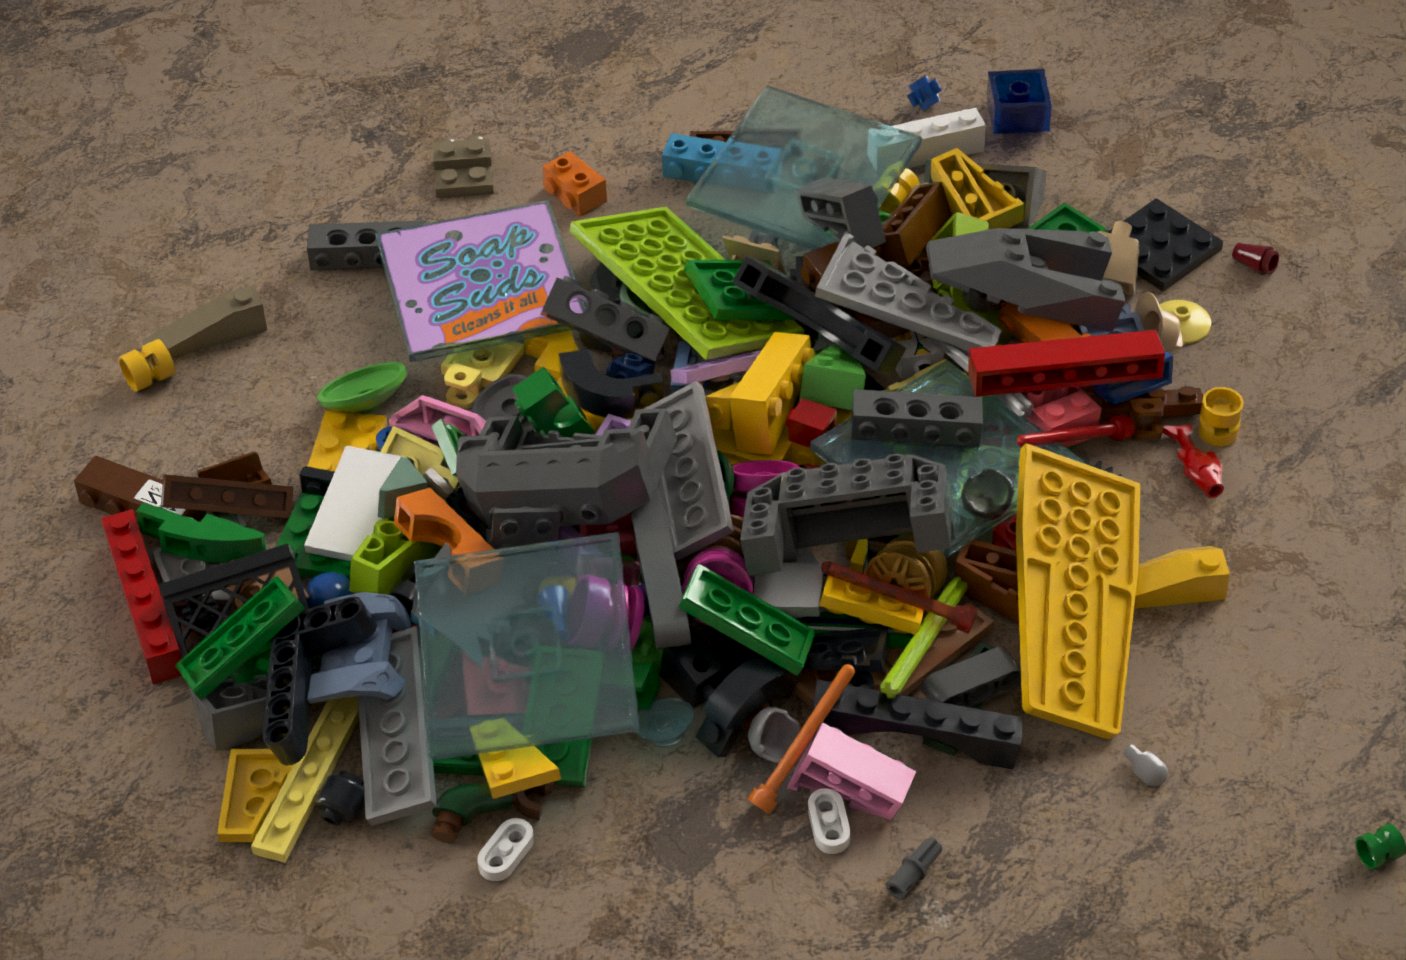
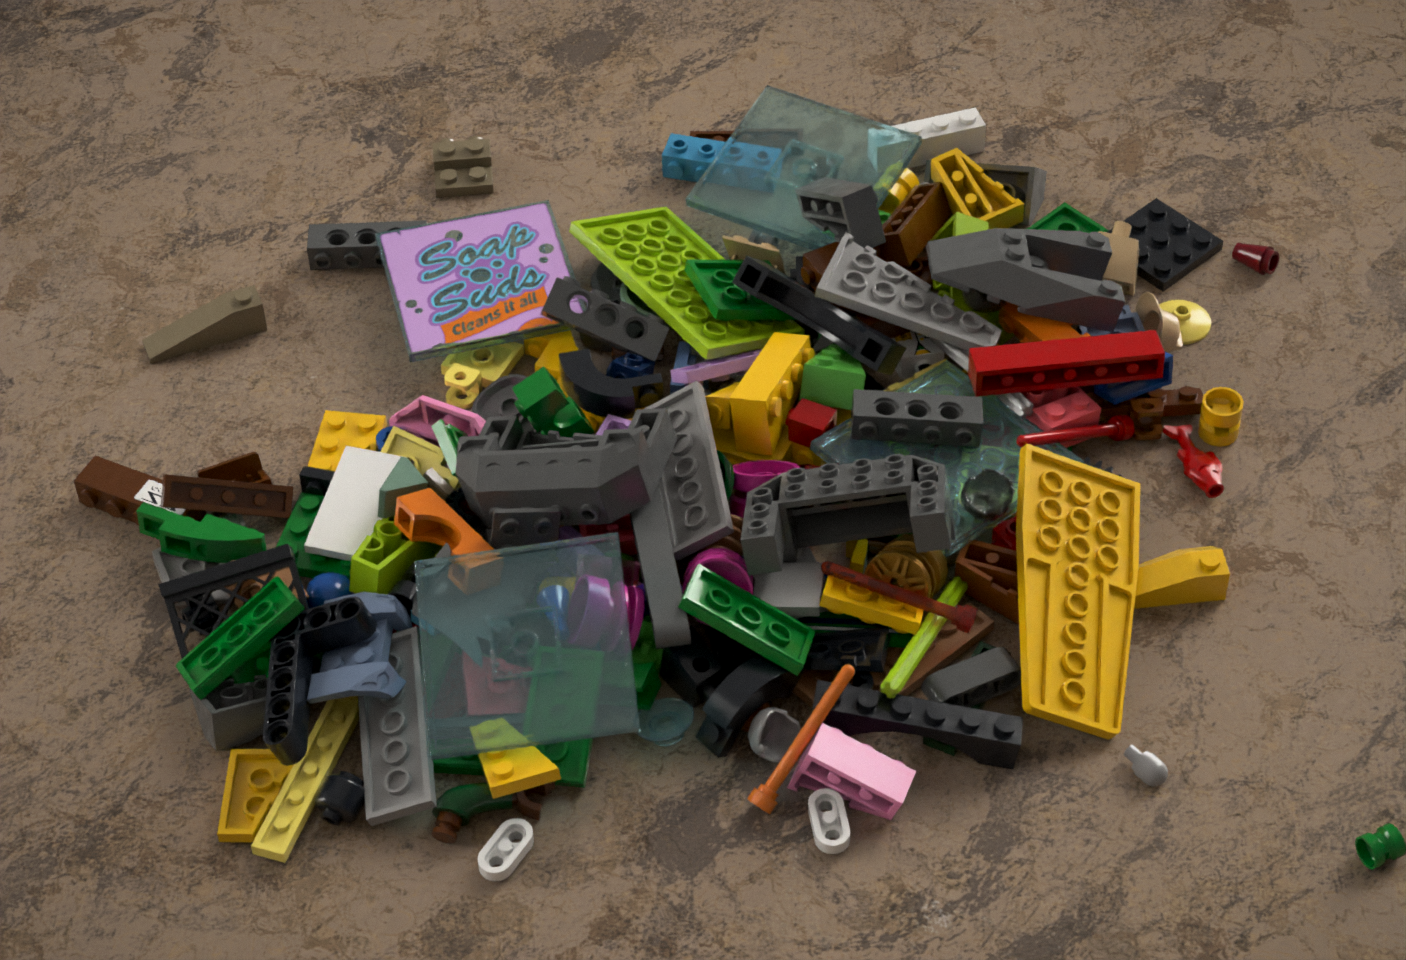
red brick [101,509,182,684] -> none
yellow wheel [118,339,176,392] -> none
bright green dish [317,362,407,414] -> none
orange brick [543,151,607,216] -> none
dark grey axle [885,837,942,900] -> none
blue gear [907,75,942,110] -> none
clear blue brick [986,69,1052,134] -> none

